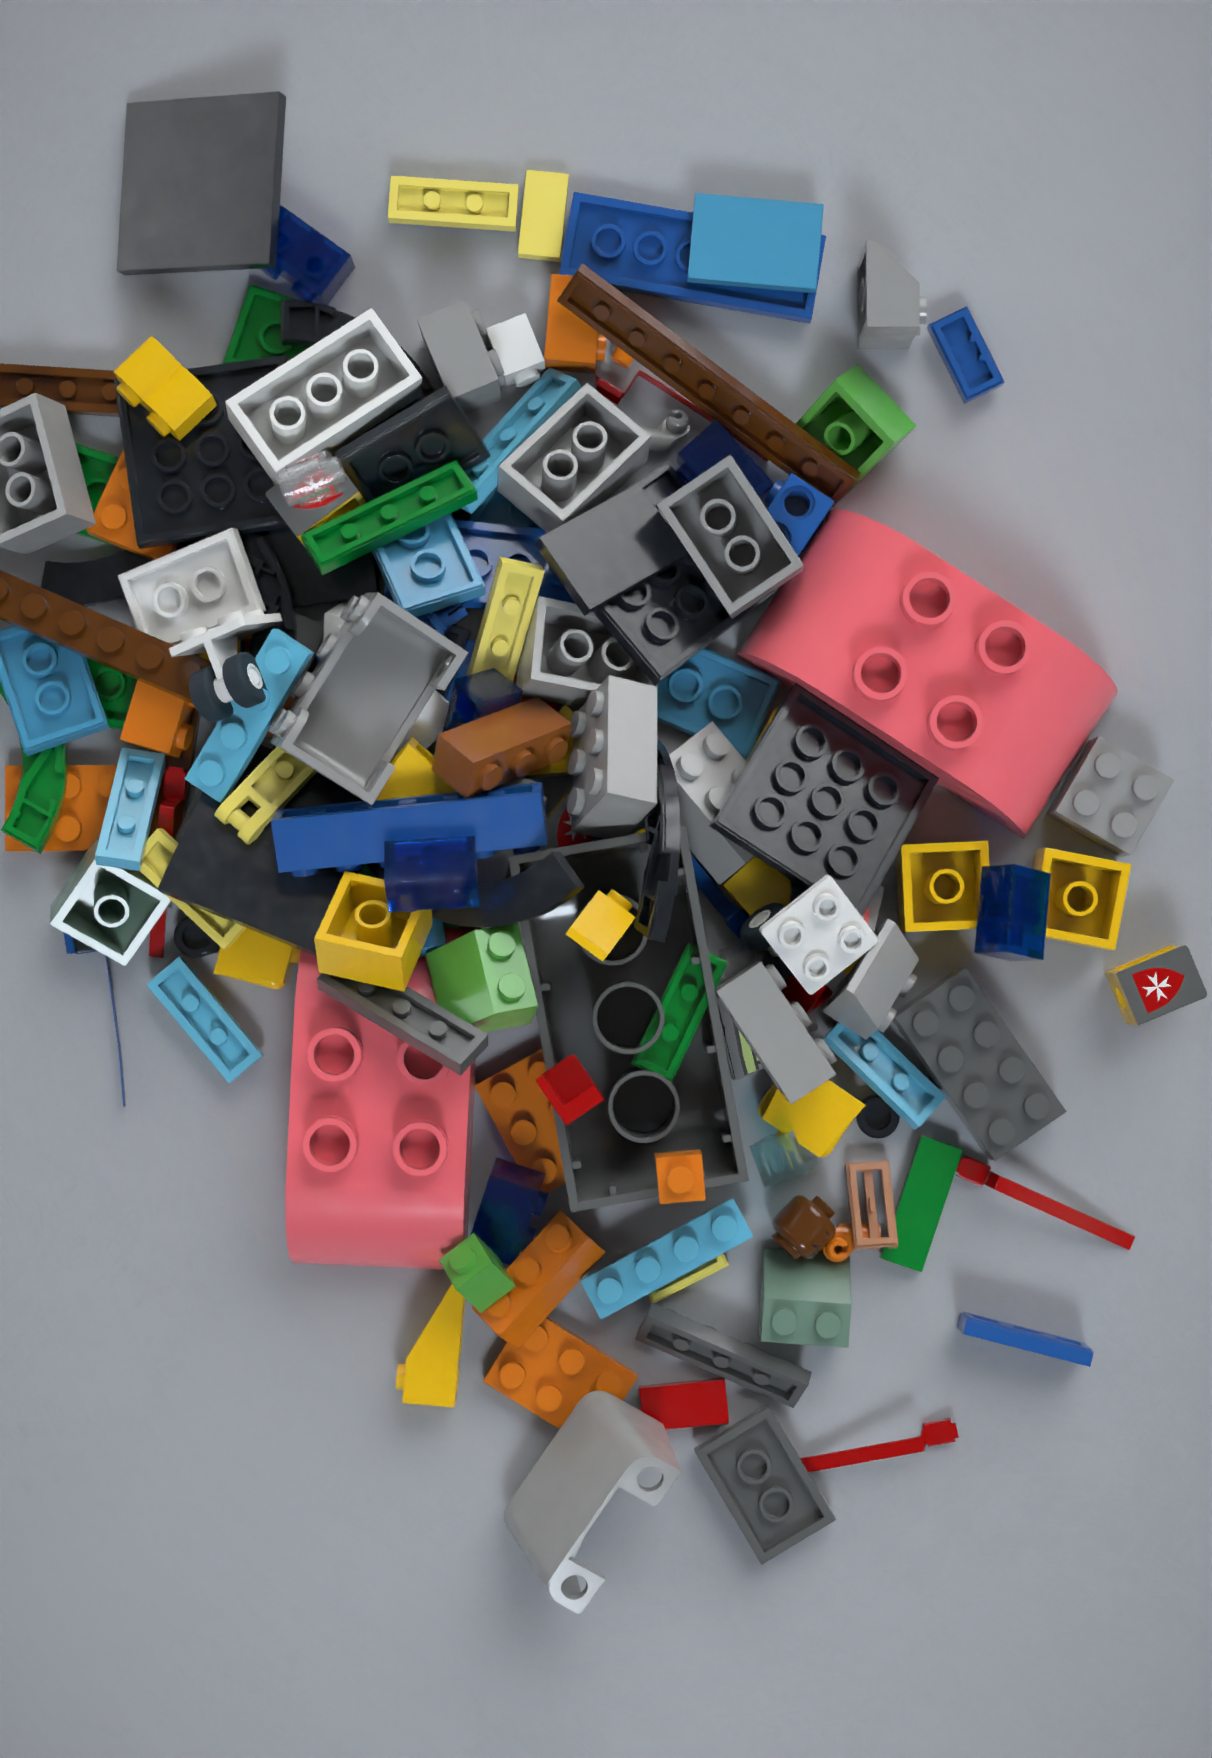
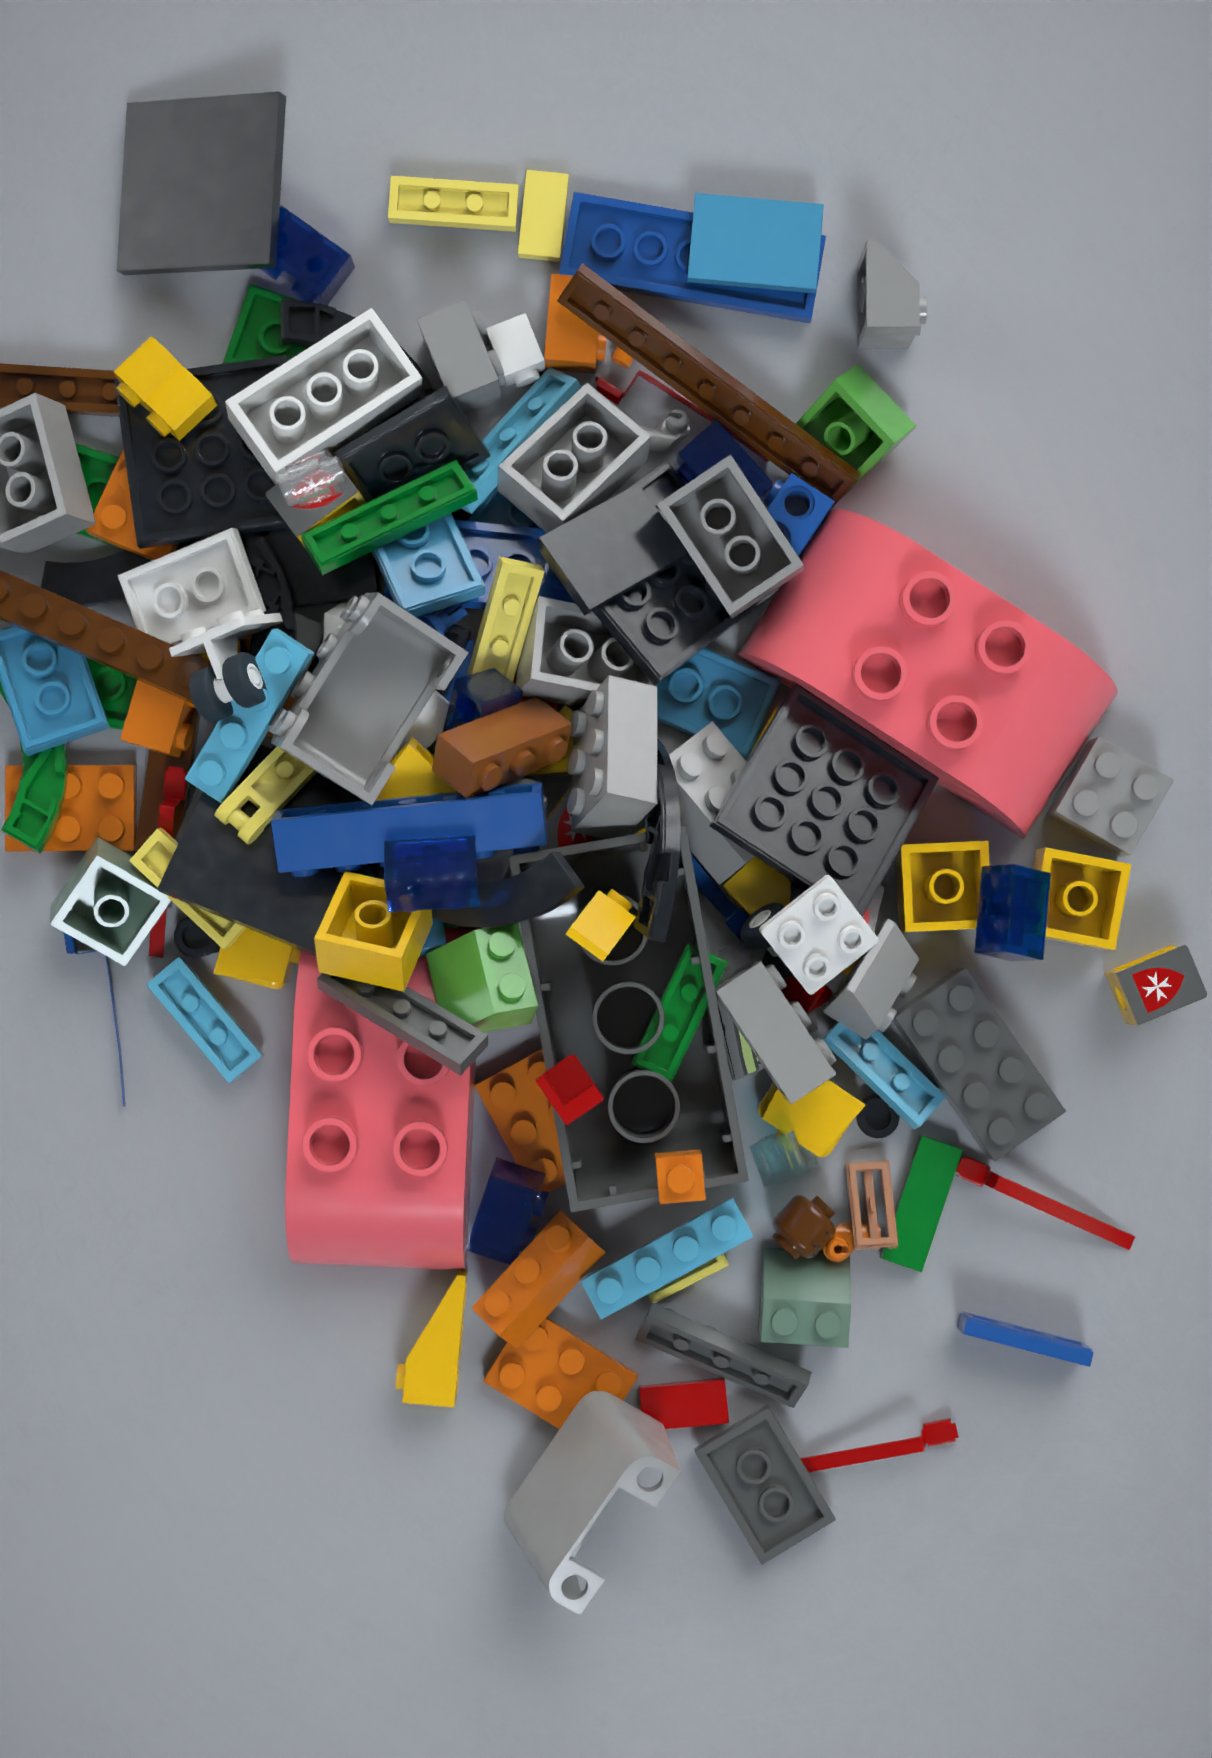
medium azure plate [95,747,165,871] -> none
bright green brick [439,1233,516,1313] -> none
blue plate [927,306,1005,404] -> none

